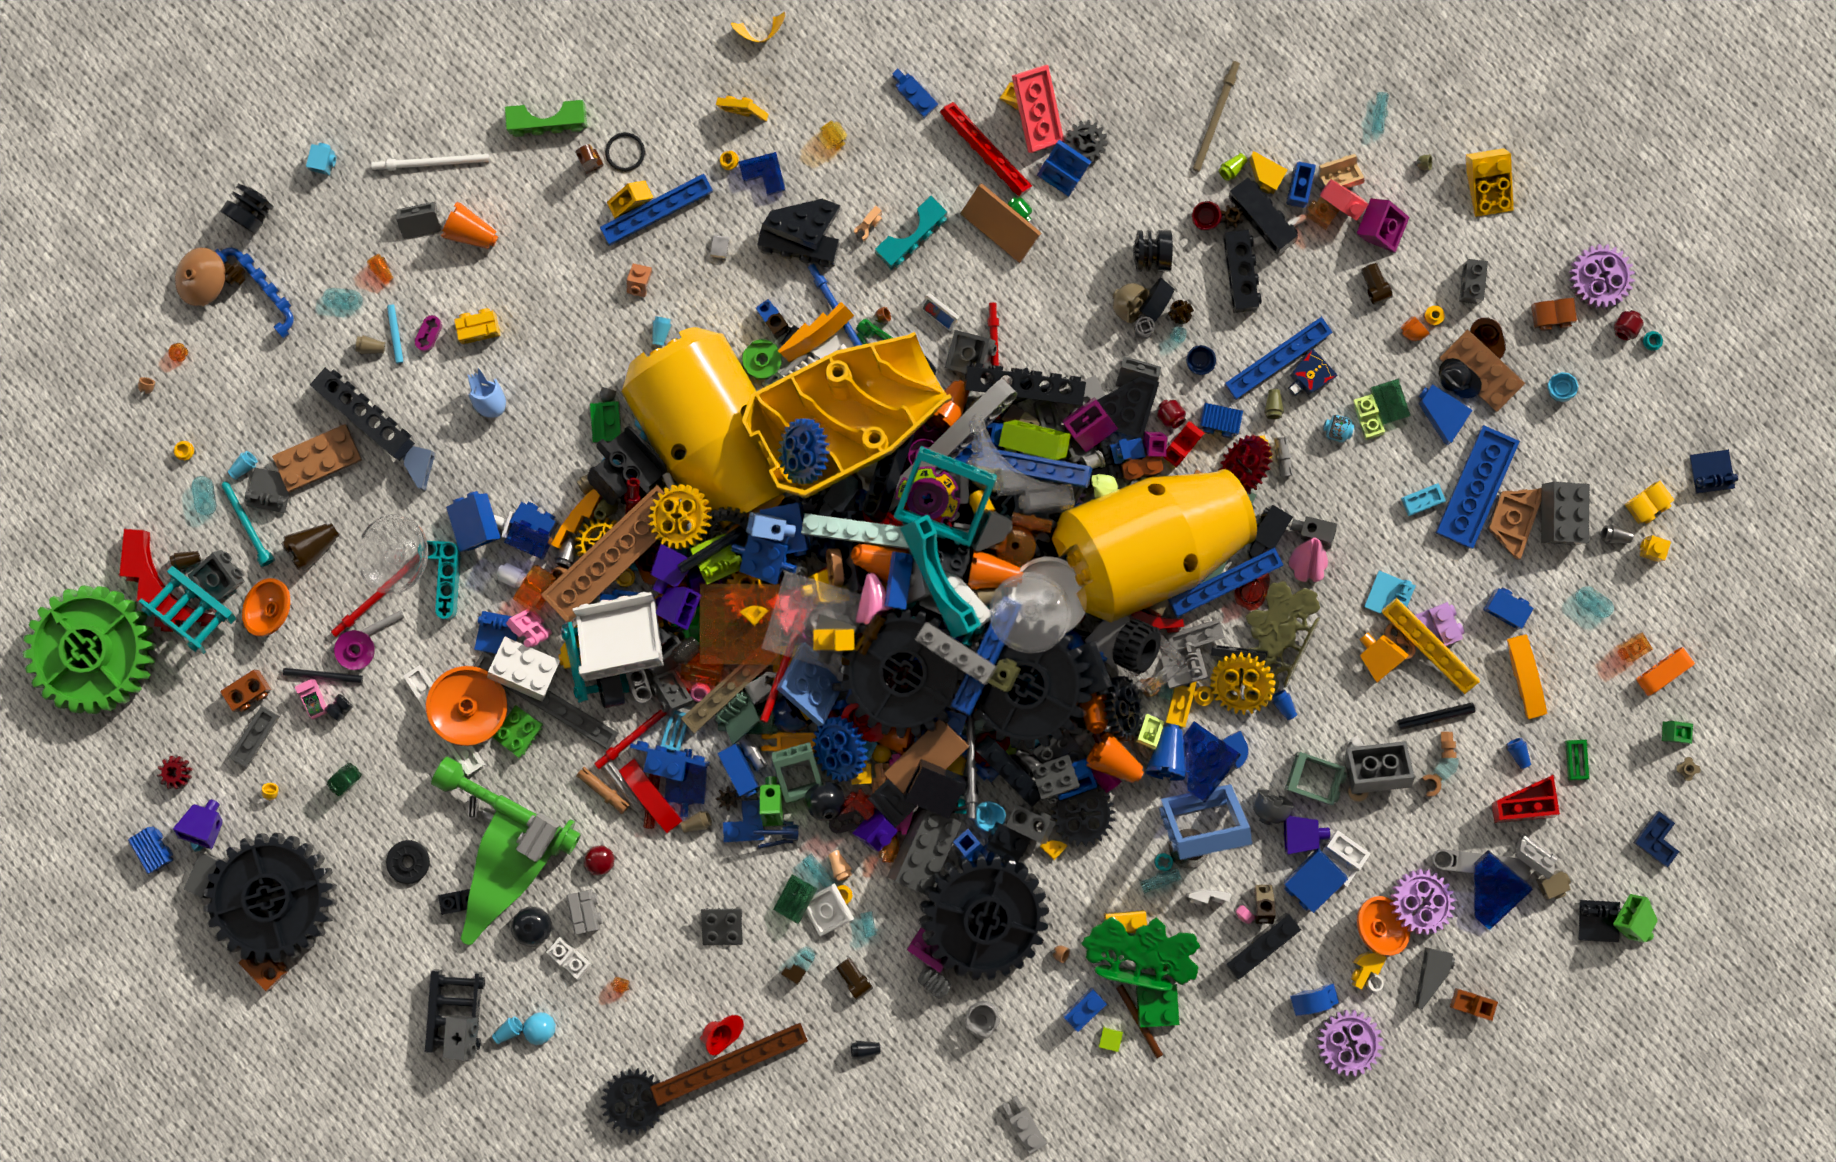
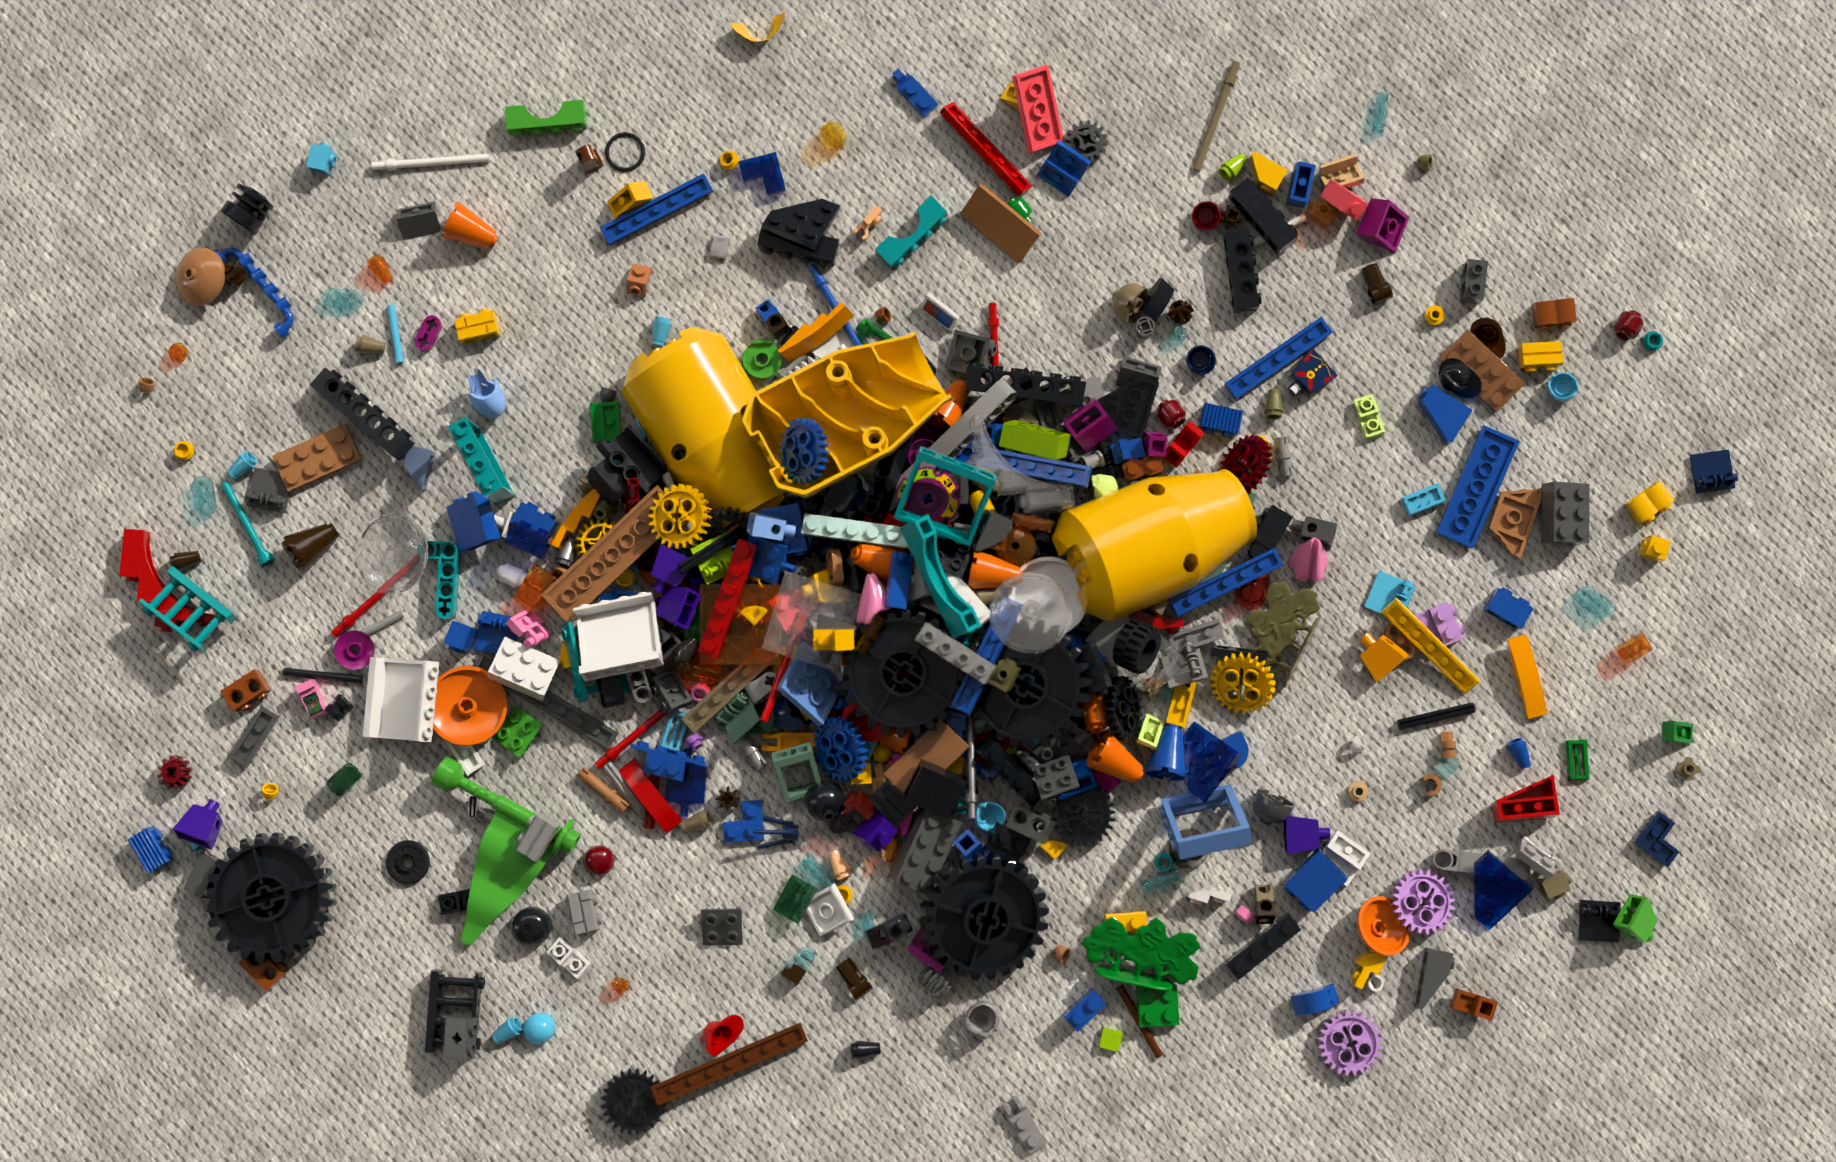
bright green gear [23,585,156,714] -> none
dark grey plate [188,550,245,602] -> none
orange dish [242,578,291,637] -> none
yellow wing [716,96,769,121] -> none
blue brick [717,744,760,798] -> none
bright green torso [760,776,783,827] -> none
black wheel [1133,230,1173,272] -> none
yellow plate [1194,686,1214,706] -> none
blue cone [1272,689,1298,720] -> none
sand green window [1284,752,1347,805] -> none
medium azure head [1323,415,1354,443] -> none
dark grey brick [1344,741,1415,794] -> none
clear green plate [1370,379,1411,425] -> none
orange piece [1400,316,1430,341] -> none
yellow slope [1465,148,1514,217] -> none
lavender gear [1569,244,1635,309] -> none
flat silver cone [1601,524,1633,544] -> none
orange beam [1636,647,1695,696] -> none
none -> white panel [362,657,439,742]
none -> blue brick [444,620,478,654]
none -> teal window [448,417,515,505]
none -> medium lavender plate [685,733,703,751]
none -> red plate [698,539,759,659]
none -> black torso [864,913,913,949]
none -> yellow brick [1517,341,1563,373]

